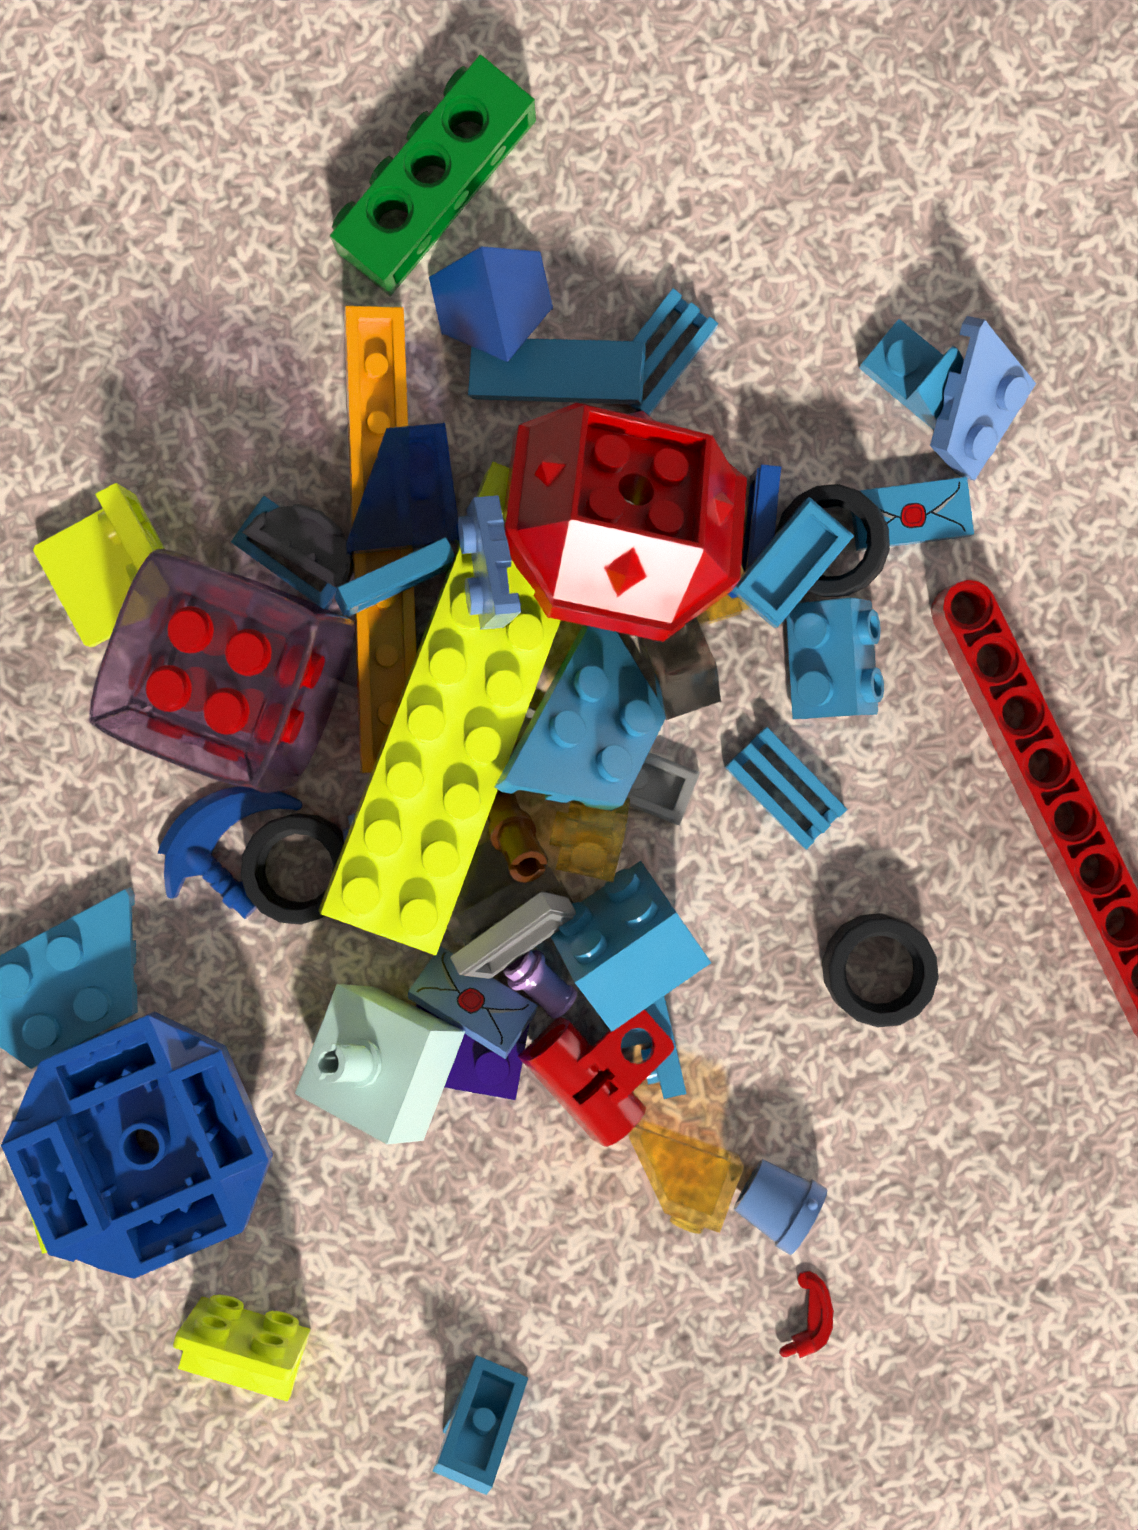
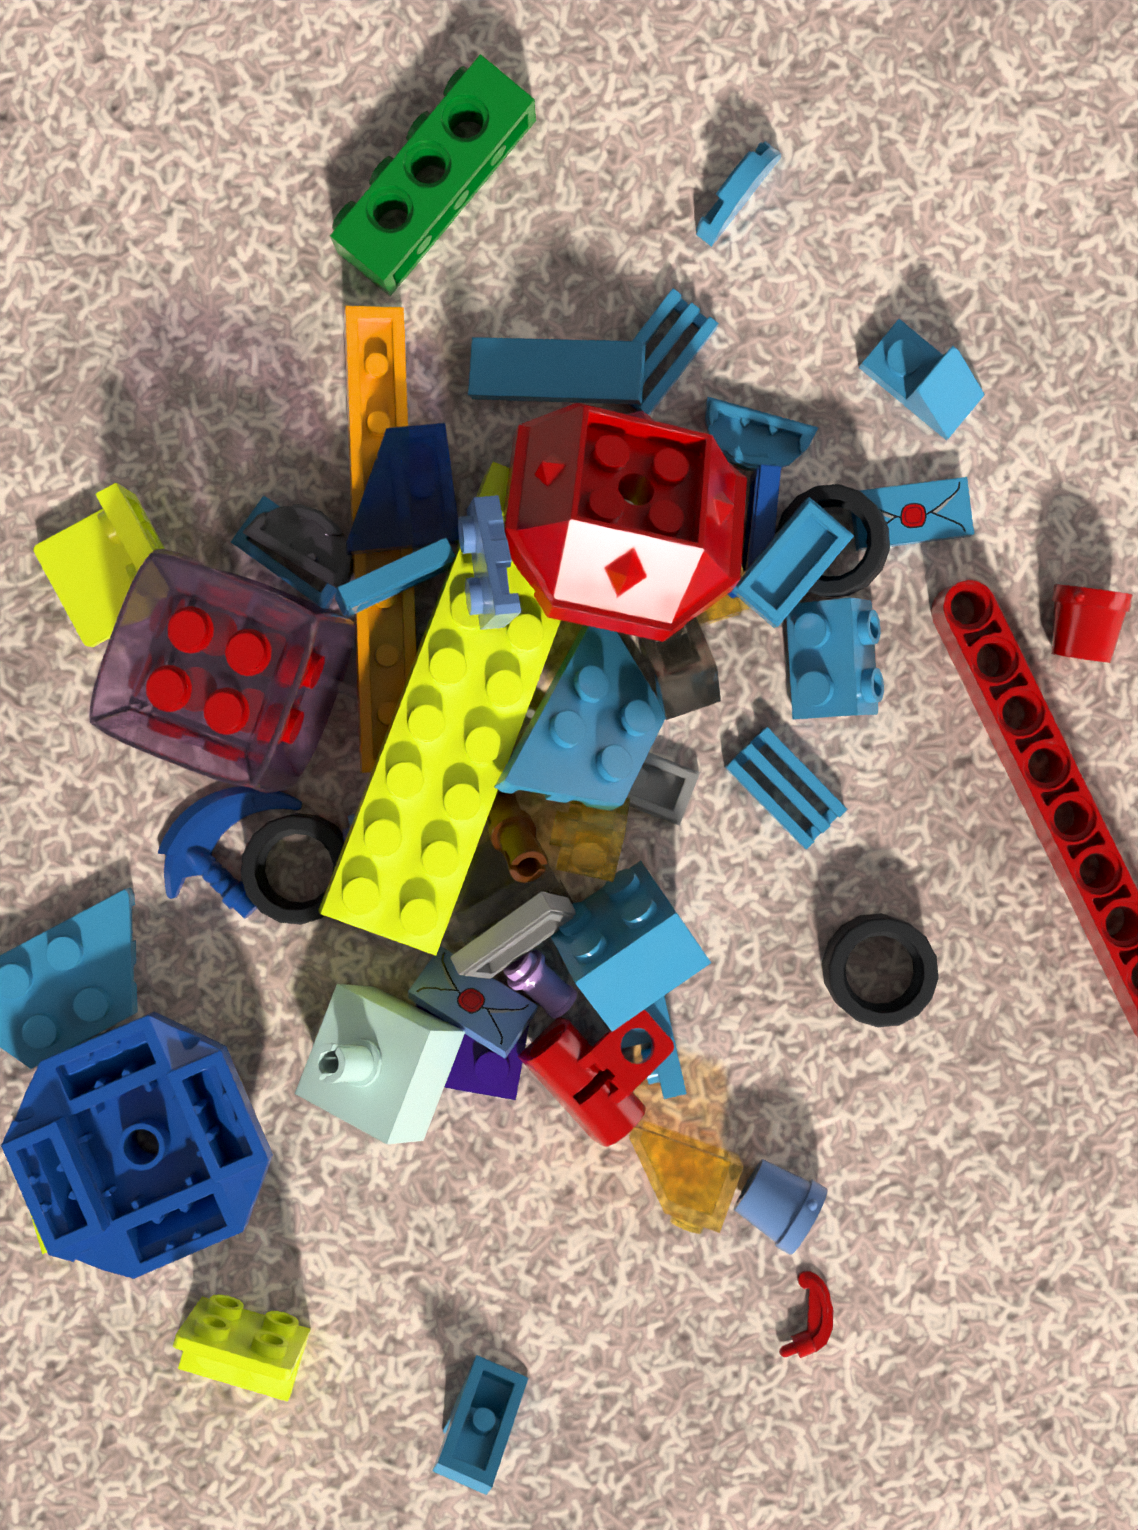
blue slope [429,246,553,362] -> none
medium blue wing [930,316,1036,481] -> none
none -> dark azure tile [696,141,781,247]
none -> dark azure tile [704,397,819,471]
none -> red piece [1051,584,1133,663]

